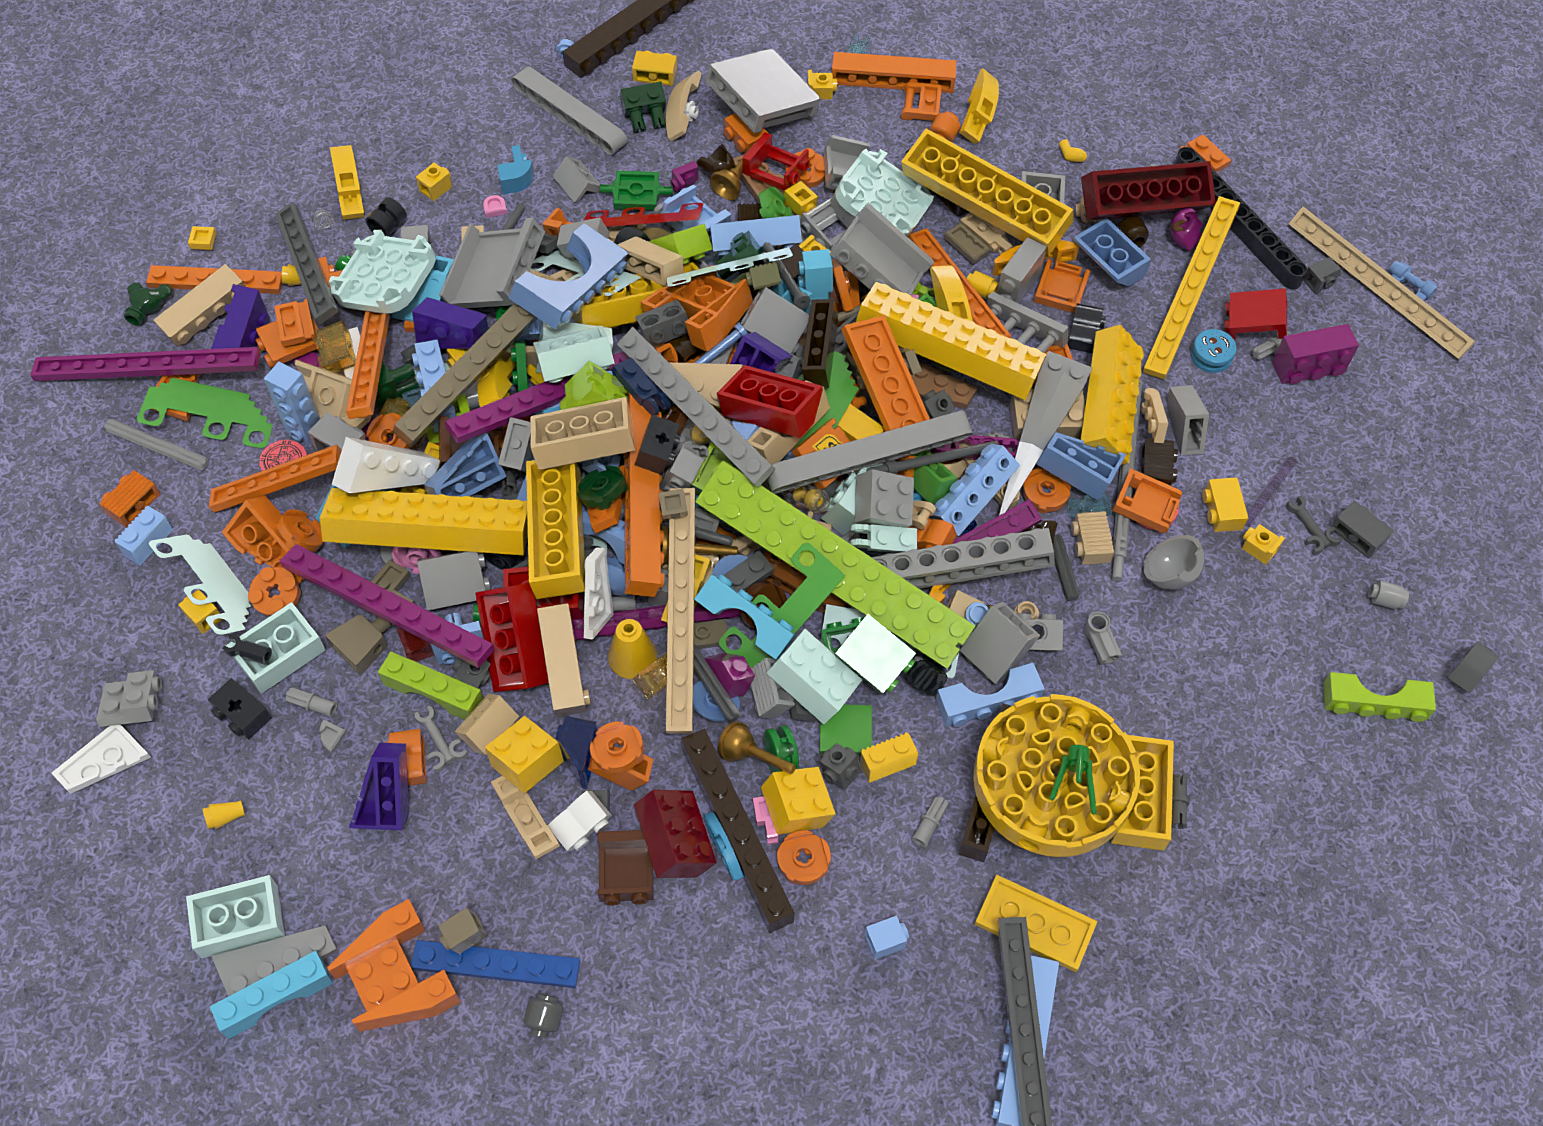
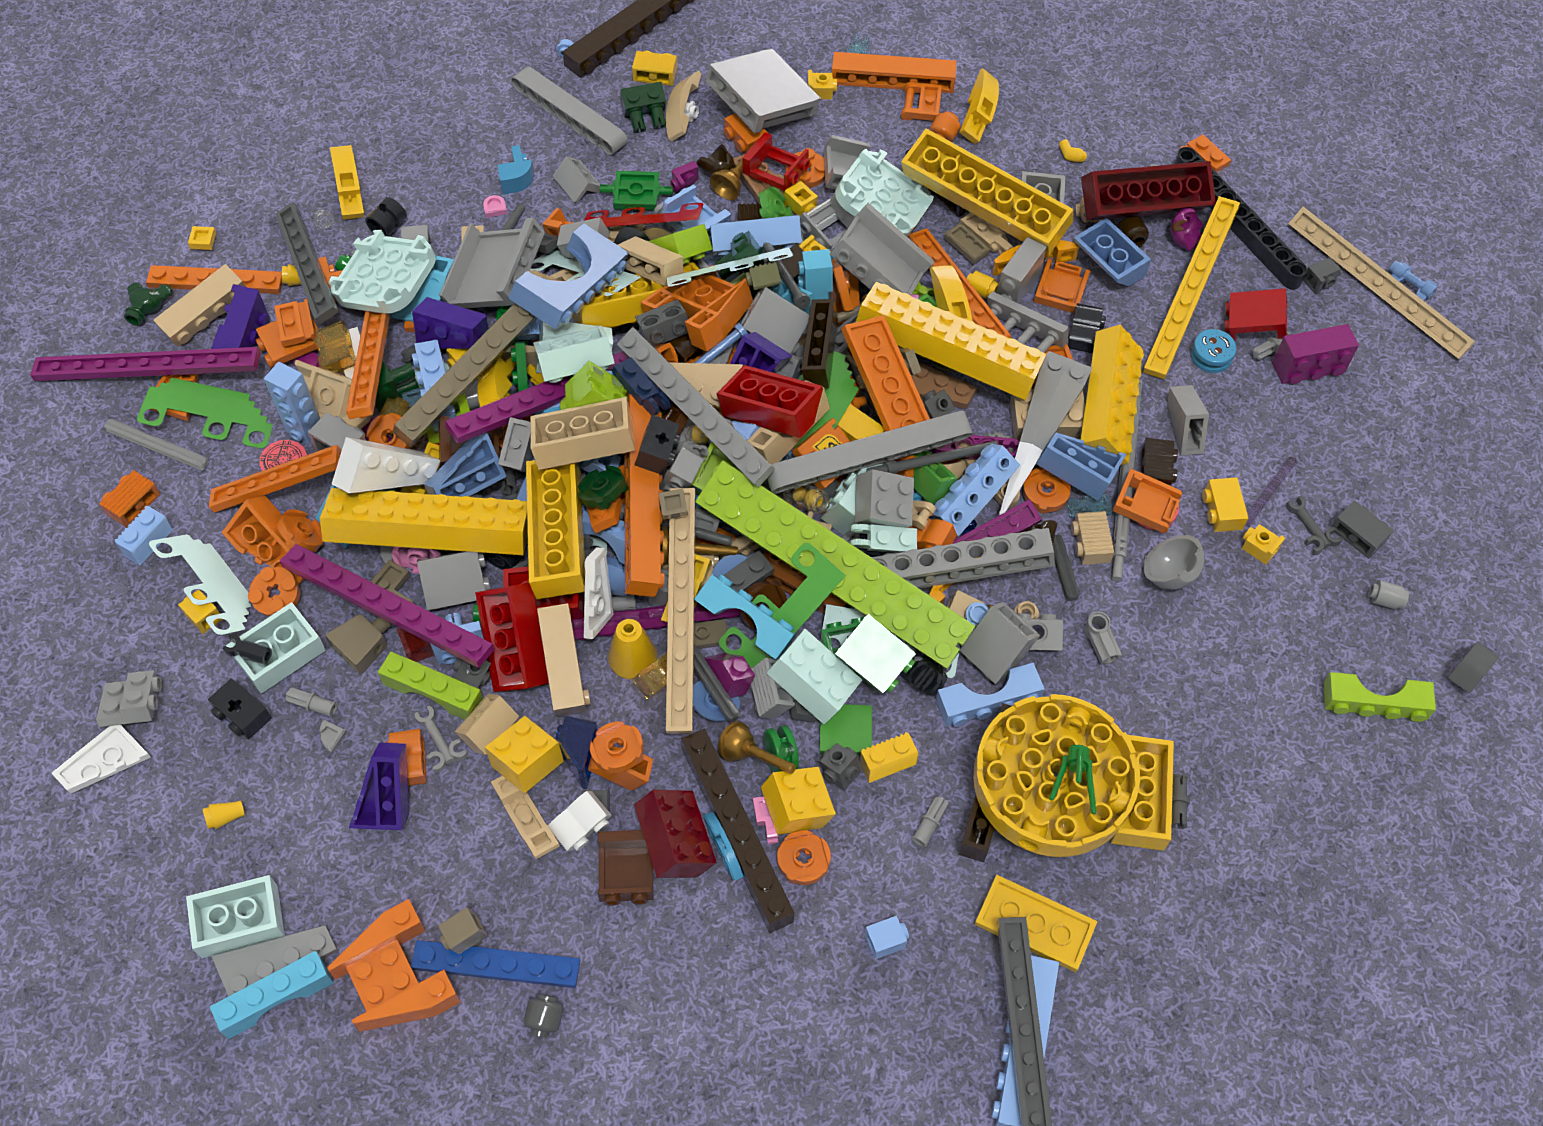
yellow brick [416,162,452,201] -> none
tan plate [1141,388,1168,443] -> none

